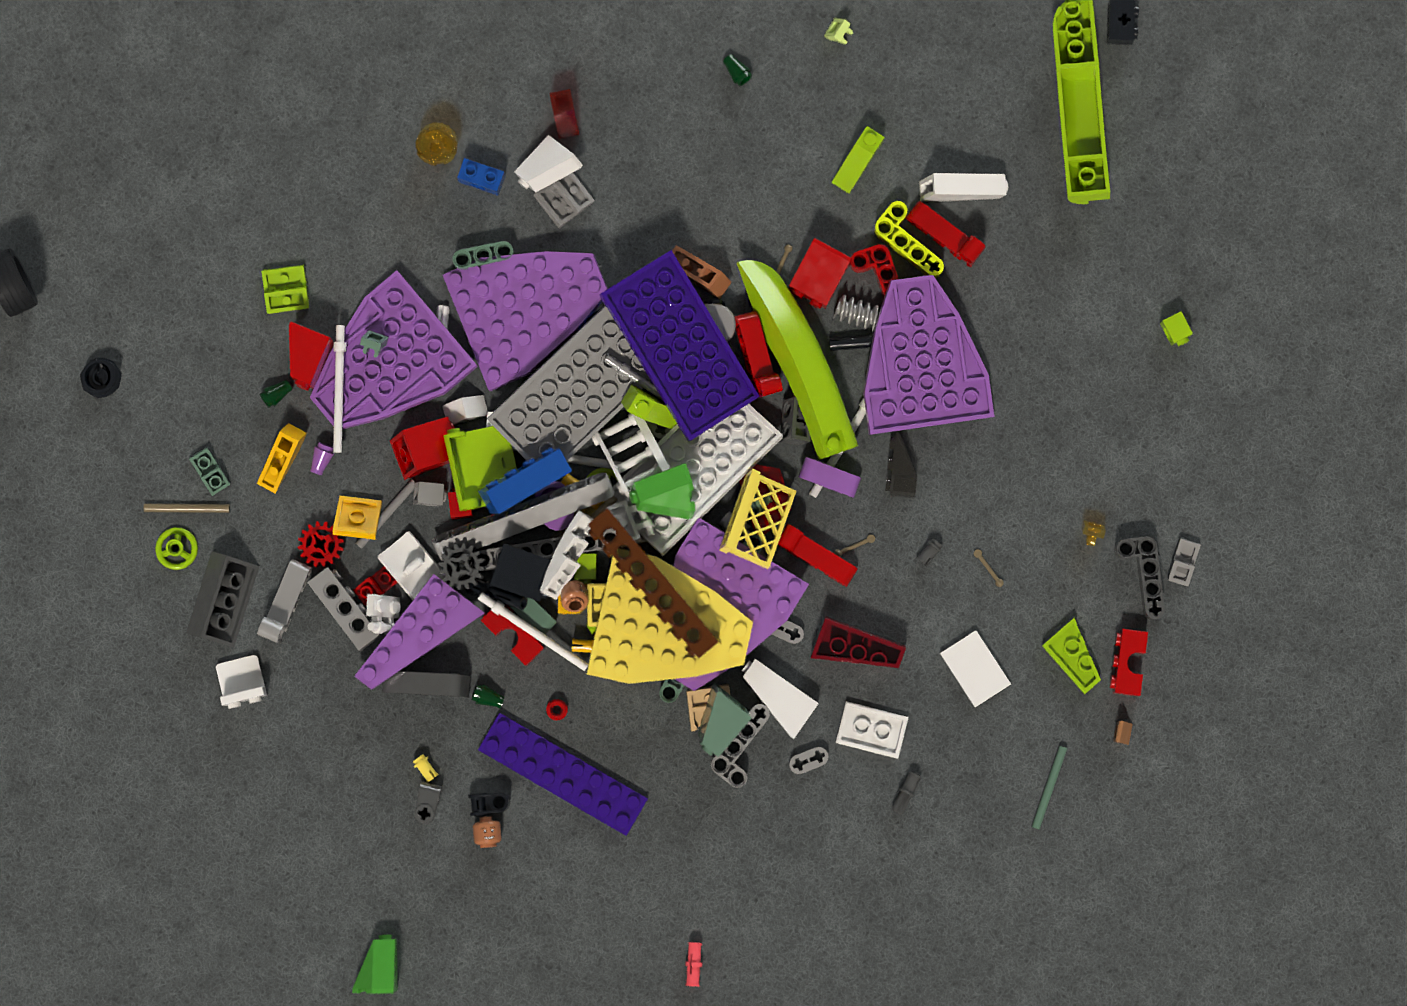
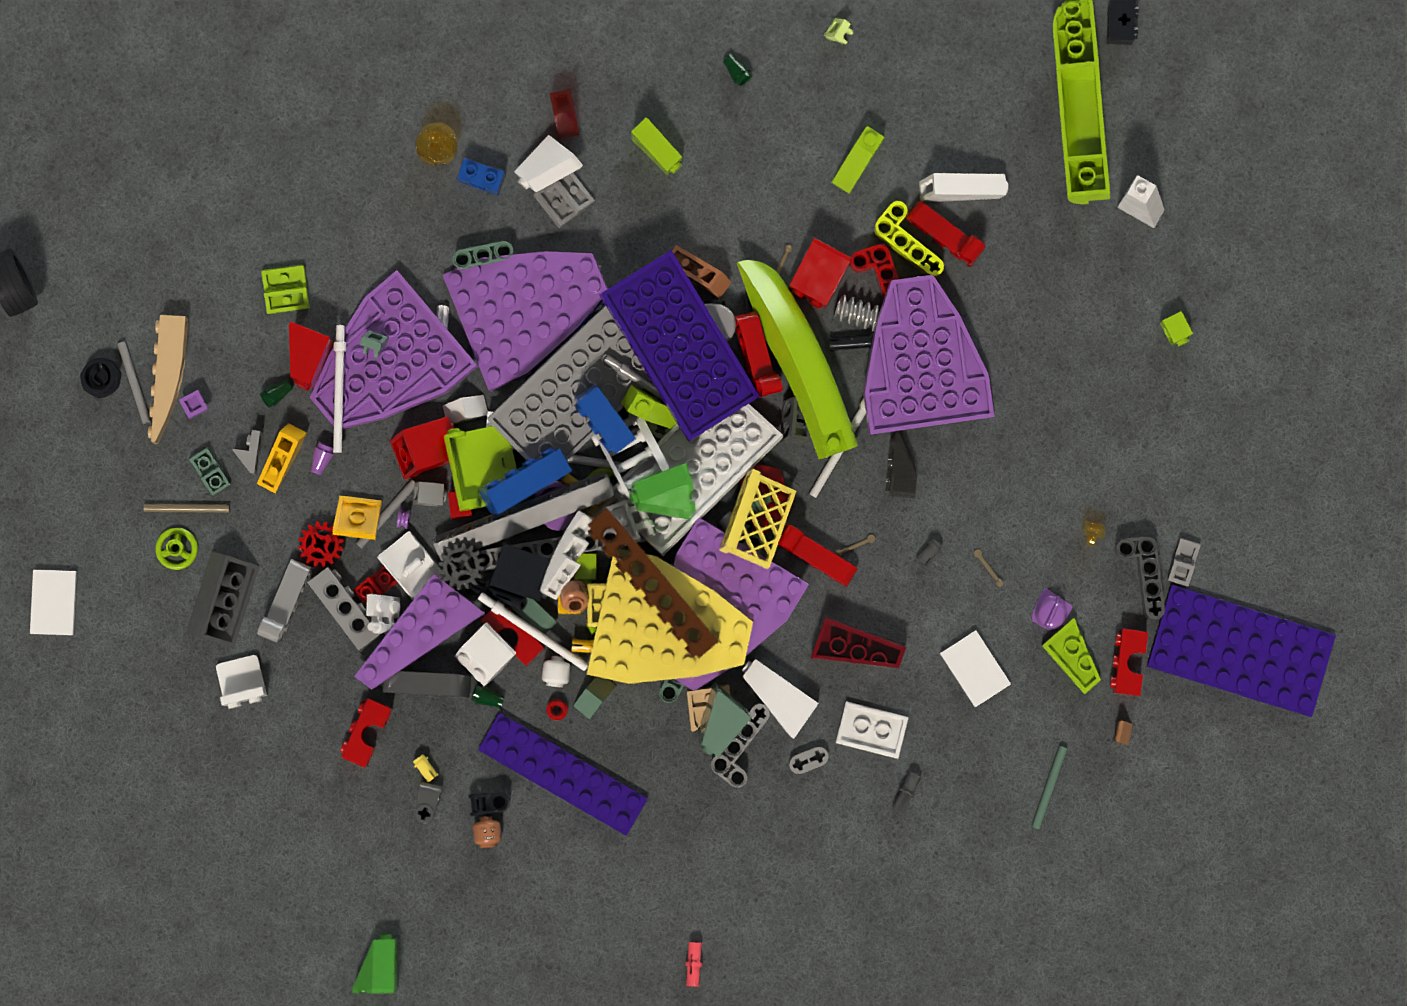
light grey beam [771,621,804,644] -> none
medium lavender beam [798,457,861,498] -> none
none -> white tile [30,570,77,635]
none -> light grey bar [117,341,151,424]
none -> tan slope [148,315,188,444]
none -> medium lavender tile [179,390,209,419]
none -> light grey slope [232,430,263,475]
none -> red arch [340,698,393,768]
none -> medium lavender bush [397,509,411,529]
none -> white slope [455,622,516,686]
none -> white head [542,656,571,688]
none -> sand green slope [573,676,616,719]
none -> blue brick [574,384,636,454]
none -> lime slope [631,117,682,175]
none -> medium lavender piece [1032,588,1072,630]
none -> white slope [1117,175,1165,228]
none -> dark purple plate [1147,585,1336,717]

